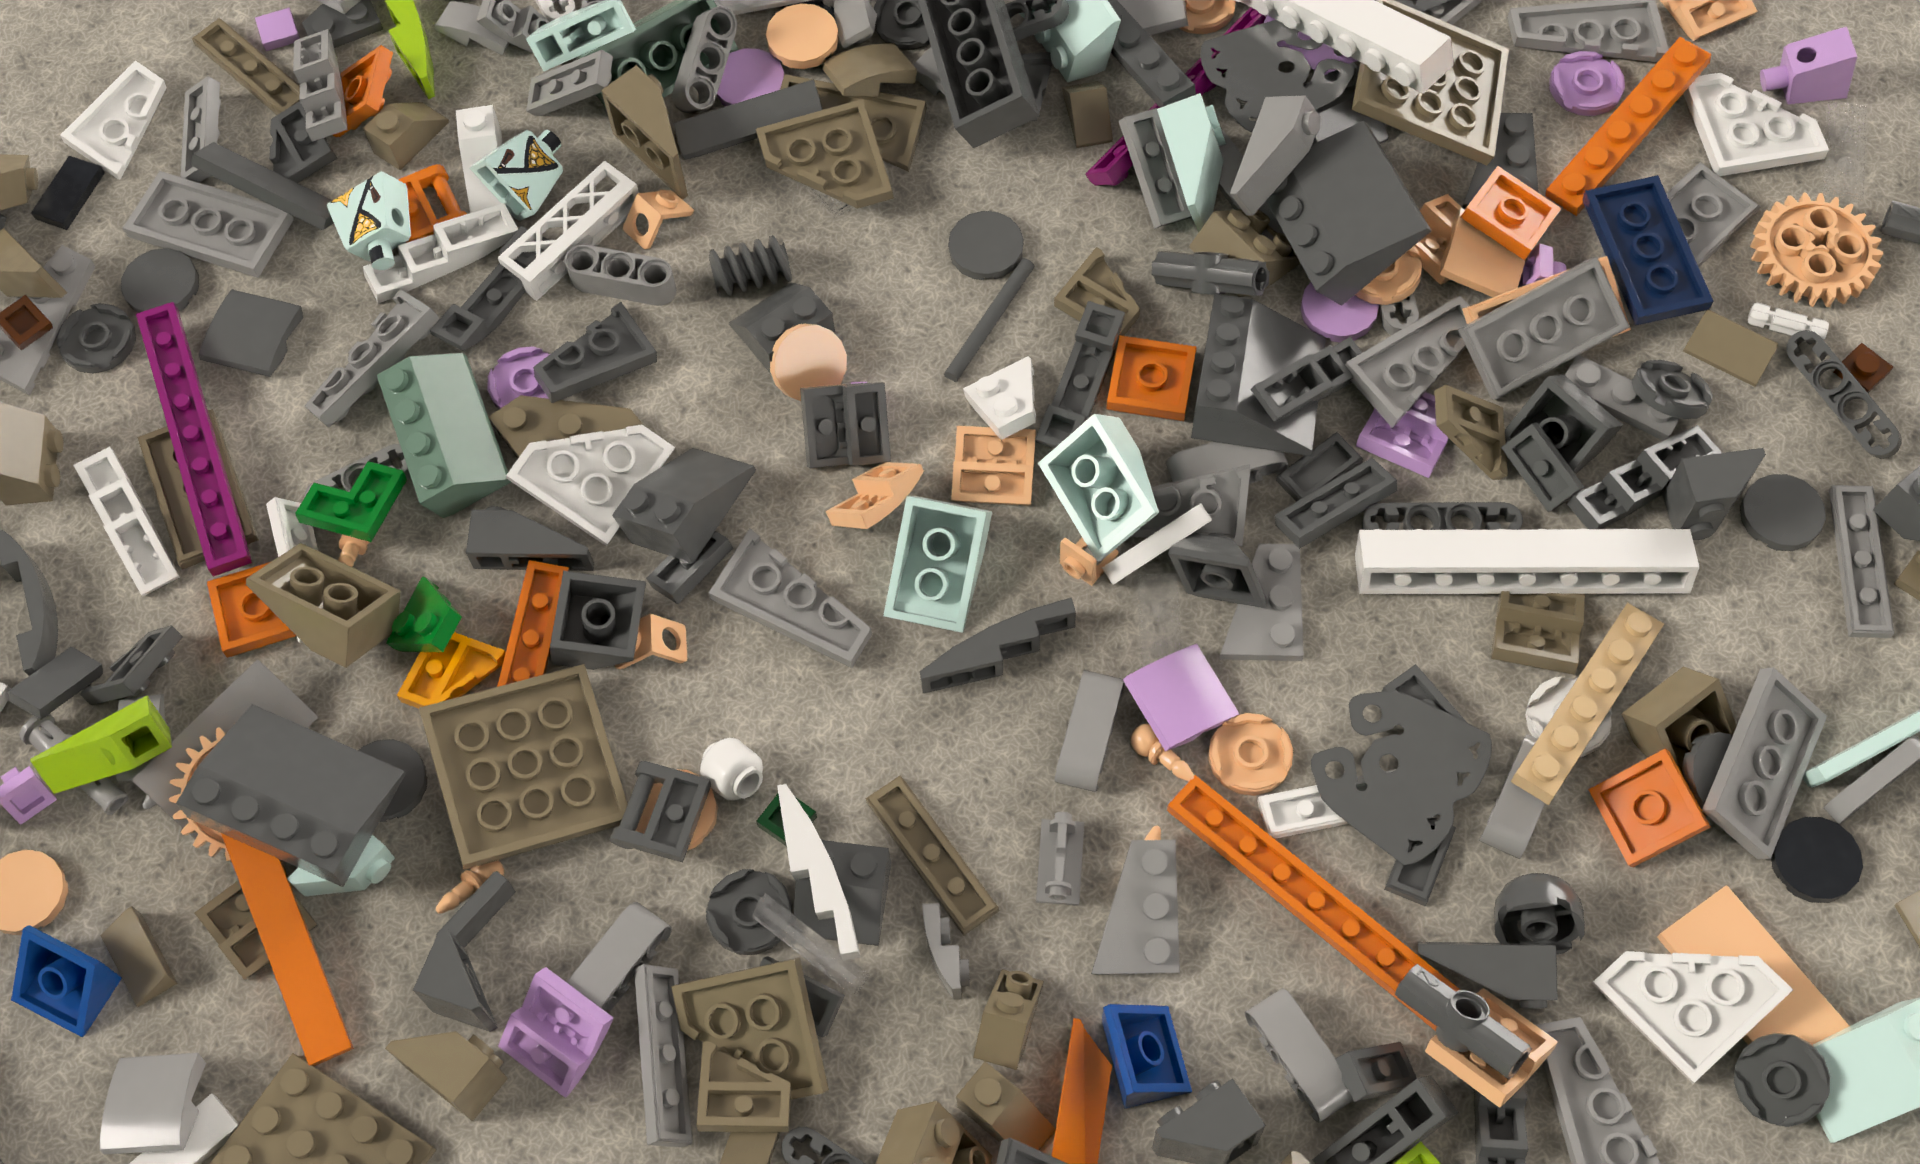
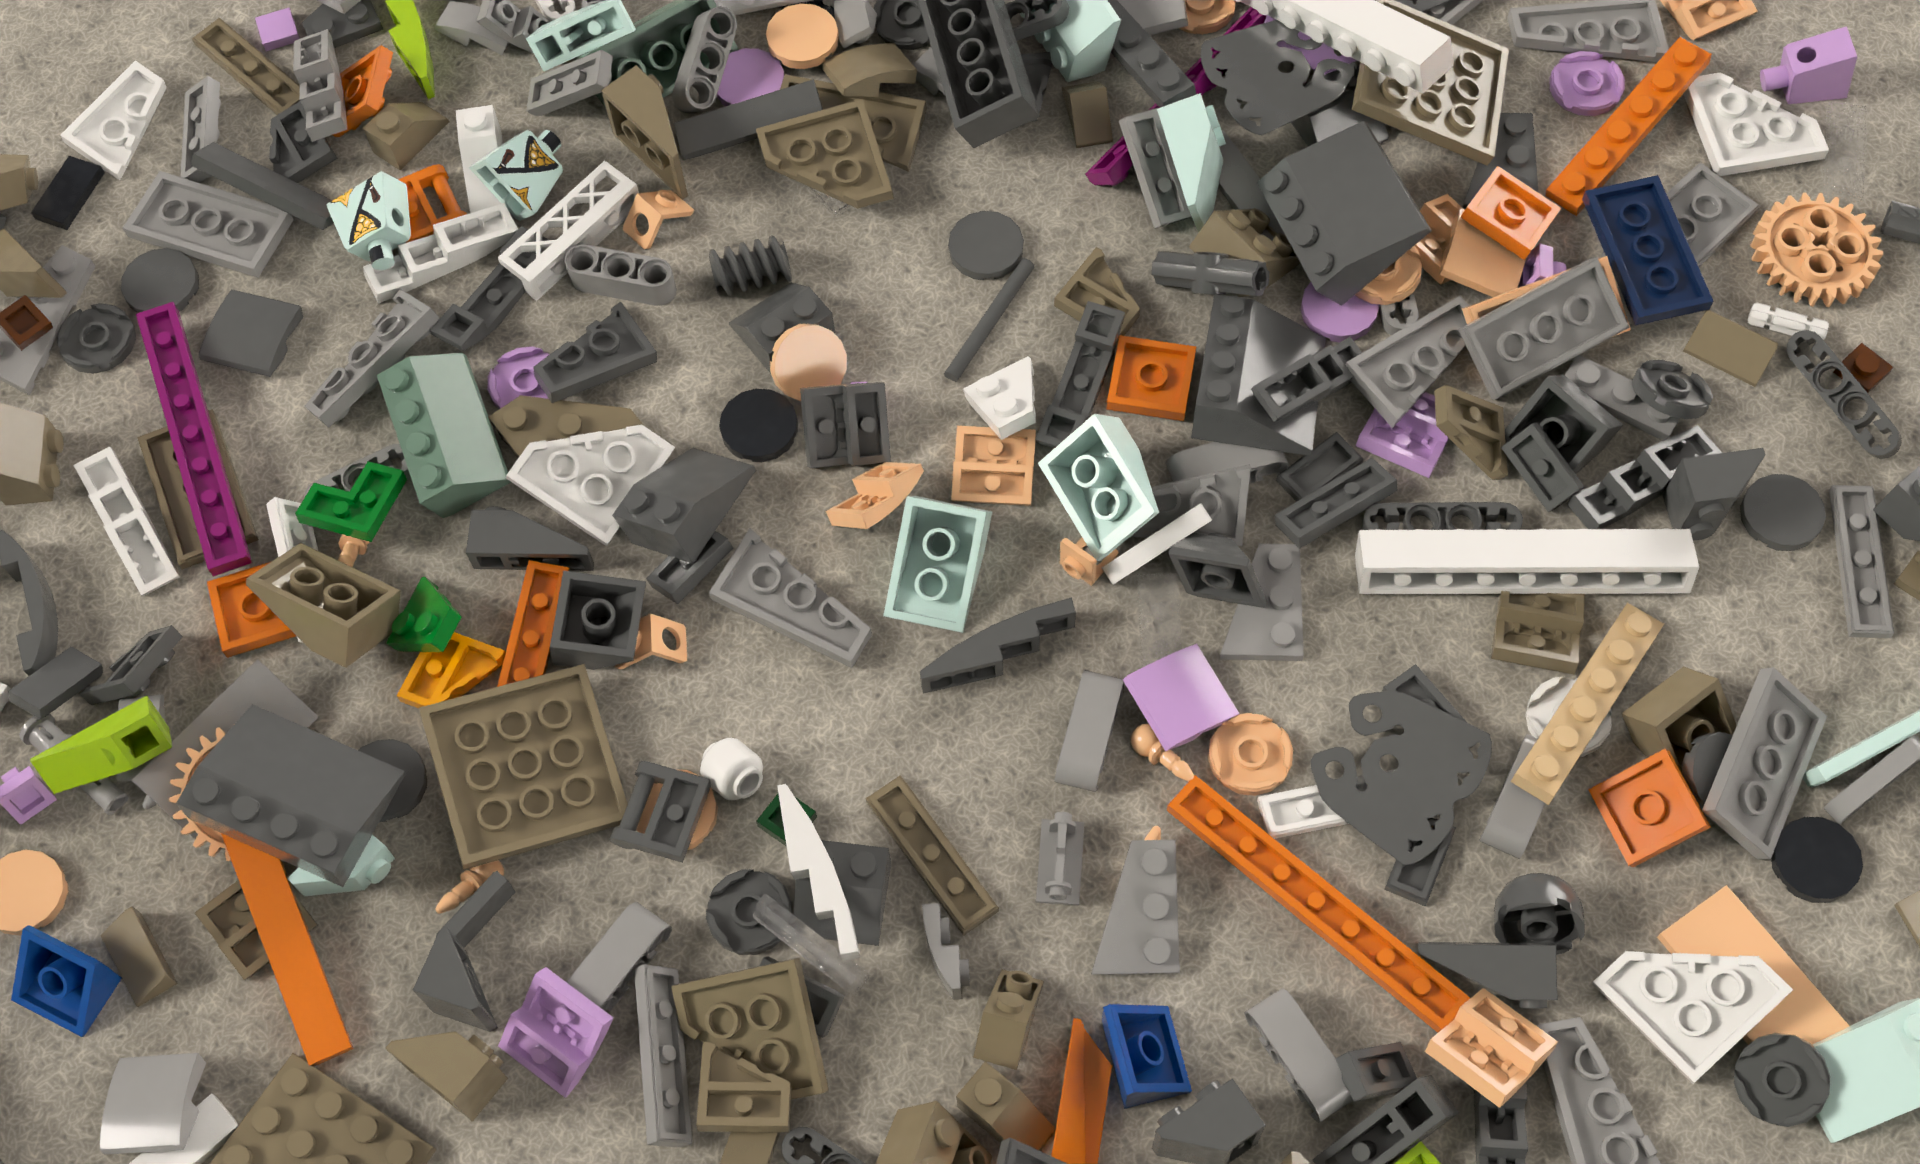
light grey slope [1230,95,1321,216] -> none
dark grey piece [1395,964,1532,1080] -> none
none -> black tile [719,388,799,463]

